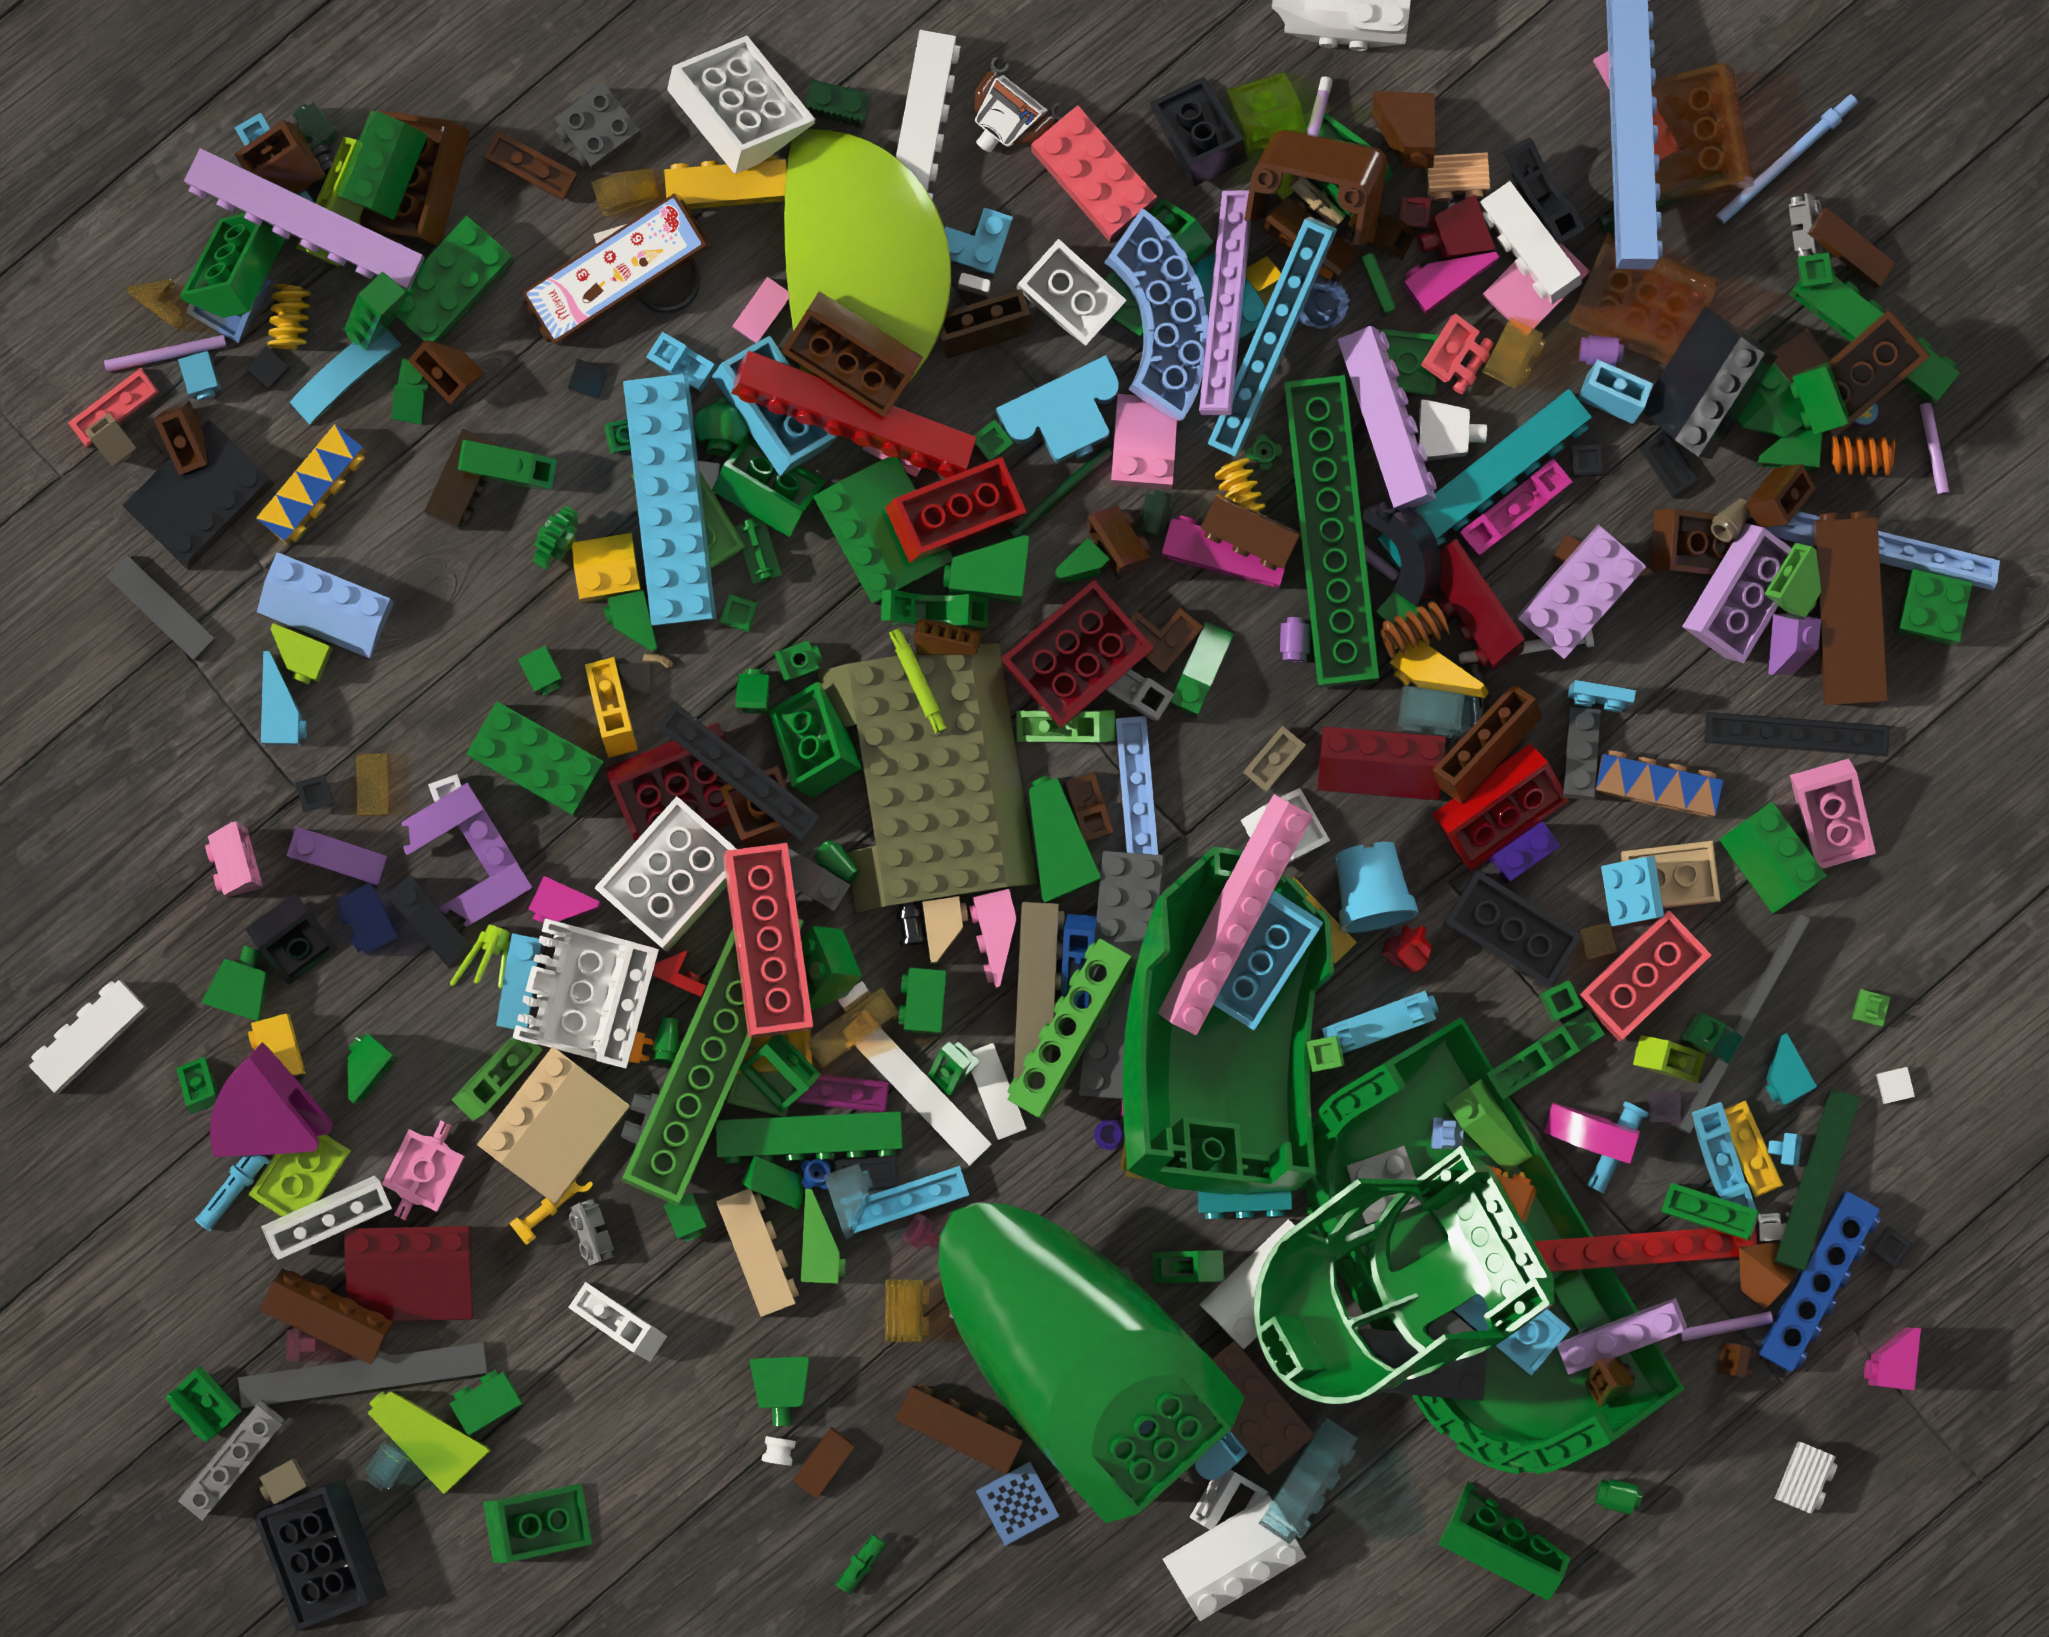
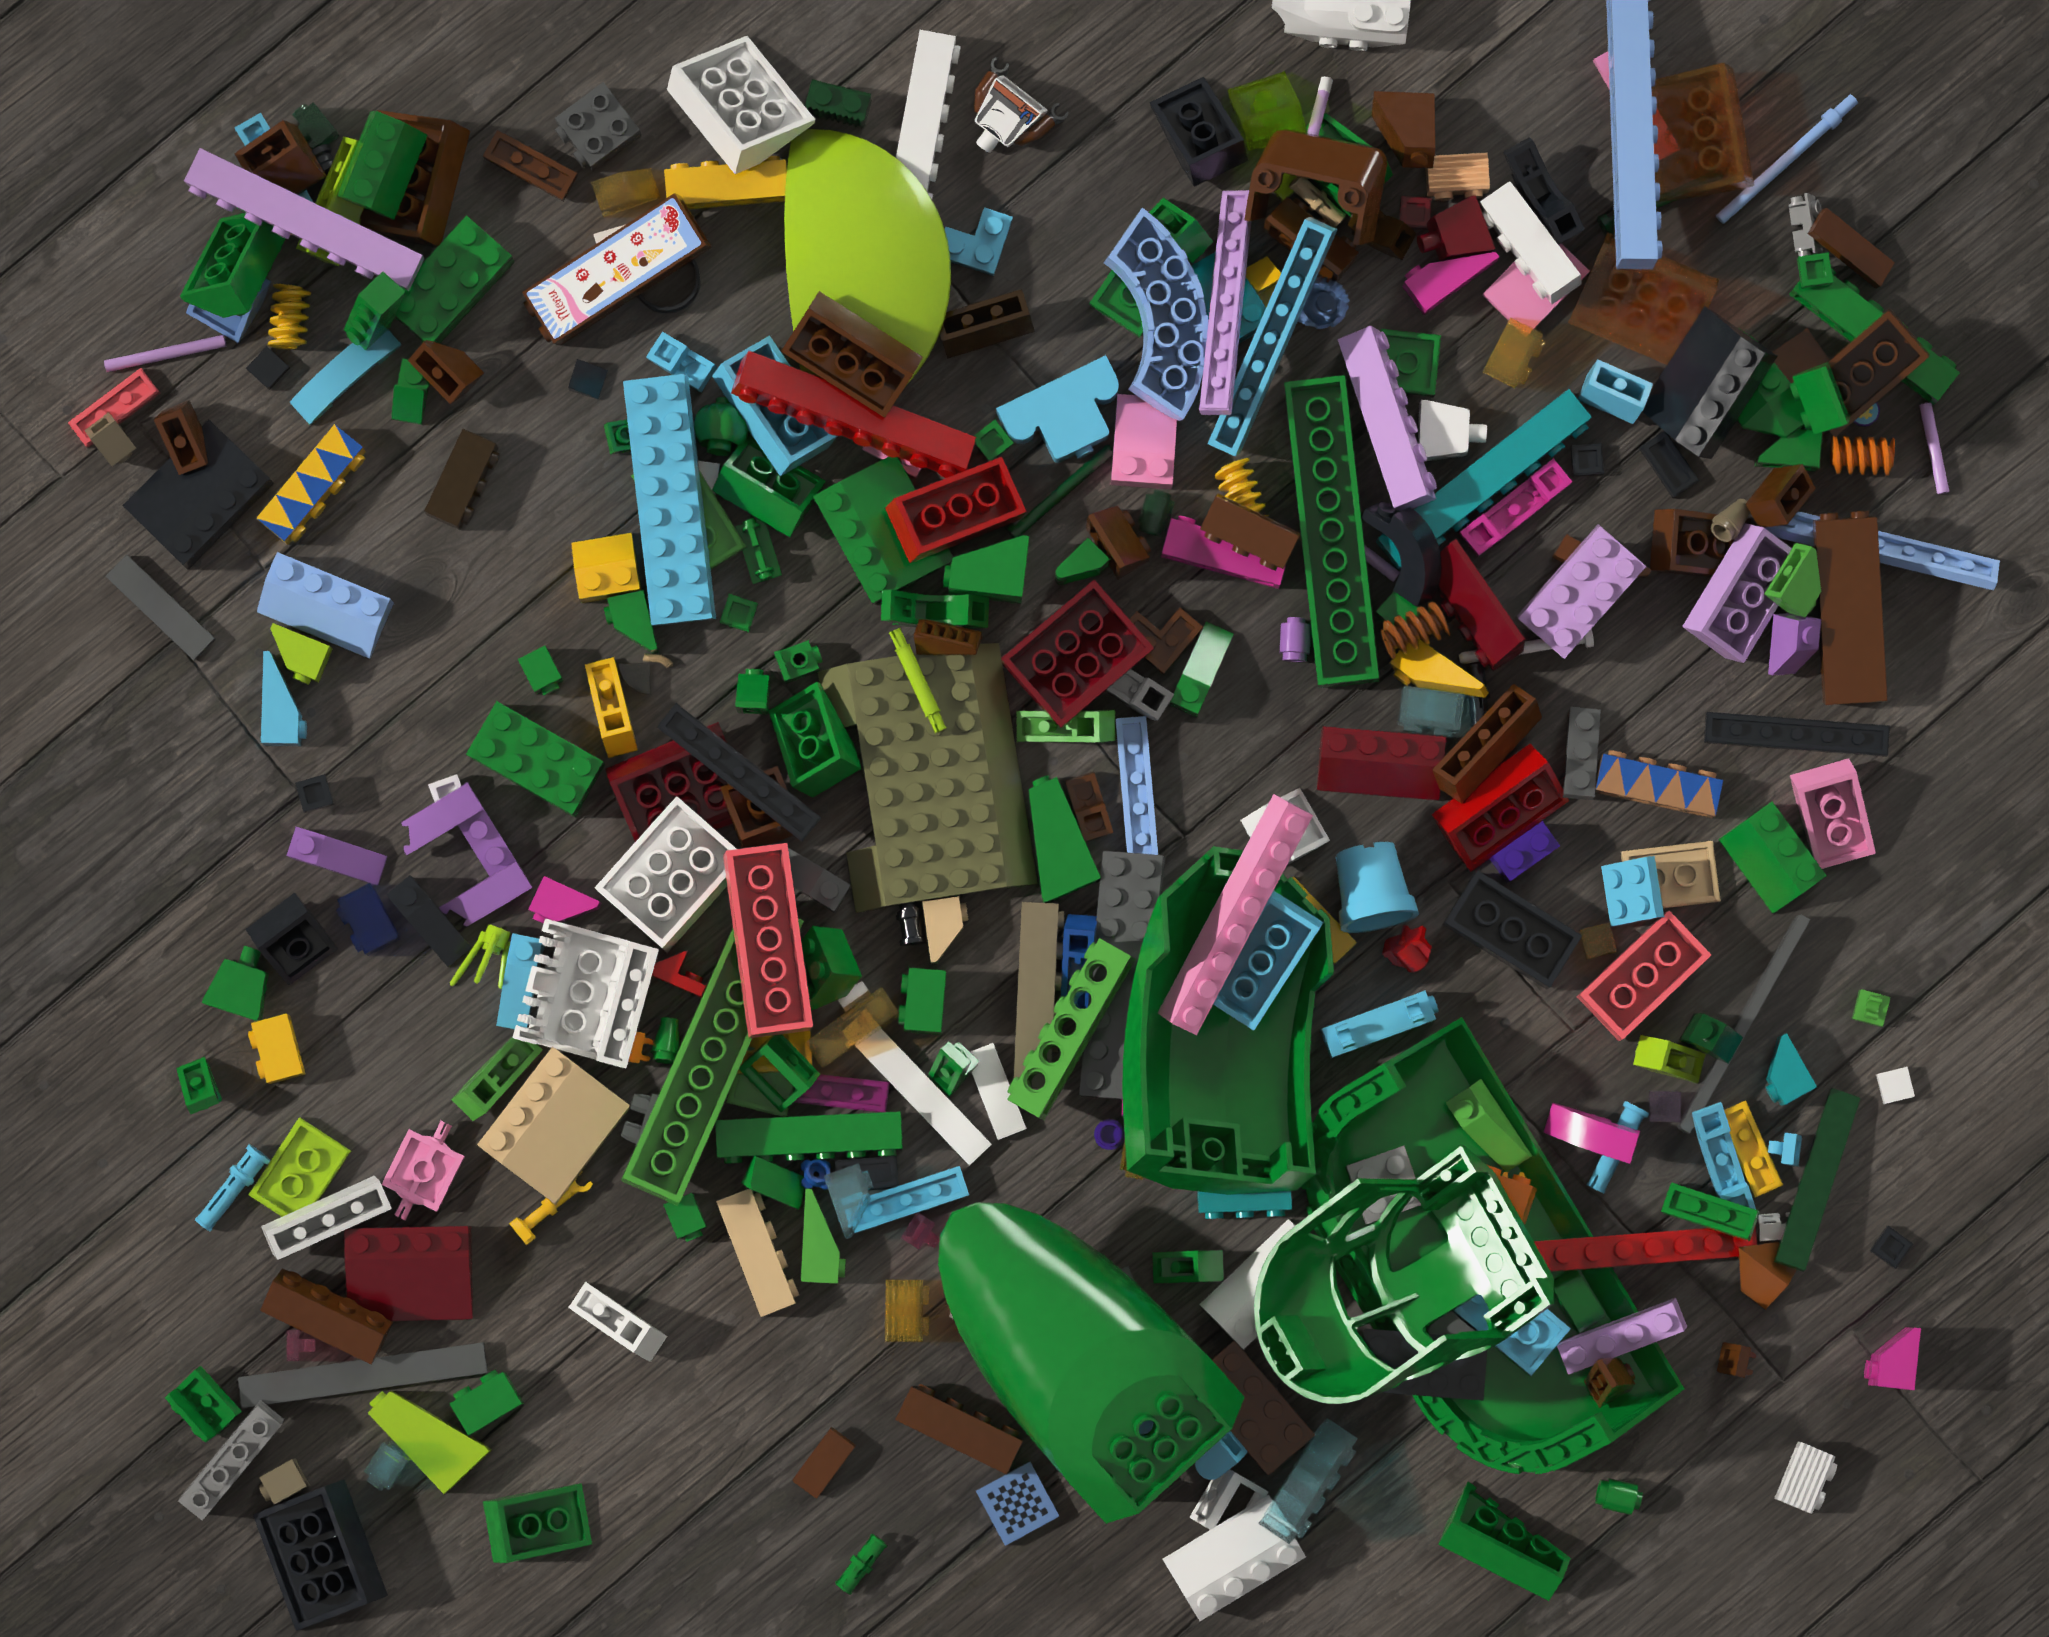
white brick [29,980,148,1094] -> none
clear yellow slope [125,279,185,331] -> none
medium azure brick [178,351,221,401] -> none
bright pink slope [205,821,263,897] -> none
magenta piece [210,1042,333,1157] -> none
green slope [348,1033,399,1105] -> none
clear yellow tile [356,753,389,816] -> none
green slope [458,440,557,490] -> none
green gear [532,505,580,570] -> none
light grey hinge [569,1199,614,1266] -> none
bright pink tile [732,277,789,344] -> none
green torso [750,1356,810,1426] -> none
white wheel [762,1436,796,1466] -> none
green cone [814,840,860,884] -> none
white tile [958,273,991,297] -> none
bright pink slope [969,889,1016,989] -> none
white slope [1016,239,1127,346] -> none
coral brick [1031,105,1157,242] -> none
dark tan plate [1243,725,1306,792] -> none
green plate [1246,434,1282,470] -> none
bright green tile [1306,1035,1345,1072] -> none
green tile [1360,253,1395,318] -> none
coral plate [1421,314,1494,394] -> none
light blue tile [1431,1117,1464,1150] -> none
green slope [1486,1009,1605,1100] -> none
green brick [1539,980,1583,1022] -> none
medium azure plate [1567,680,1636,712] -> none
medium lavender brick [1579,335,1624,367] -> none
lavender bar [1680,1311,1773,1342] -> none
blue brick [1756,1191,1881,1372] -> none
green brick [1894,569,1973,646] -> none

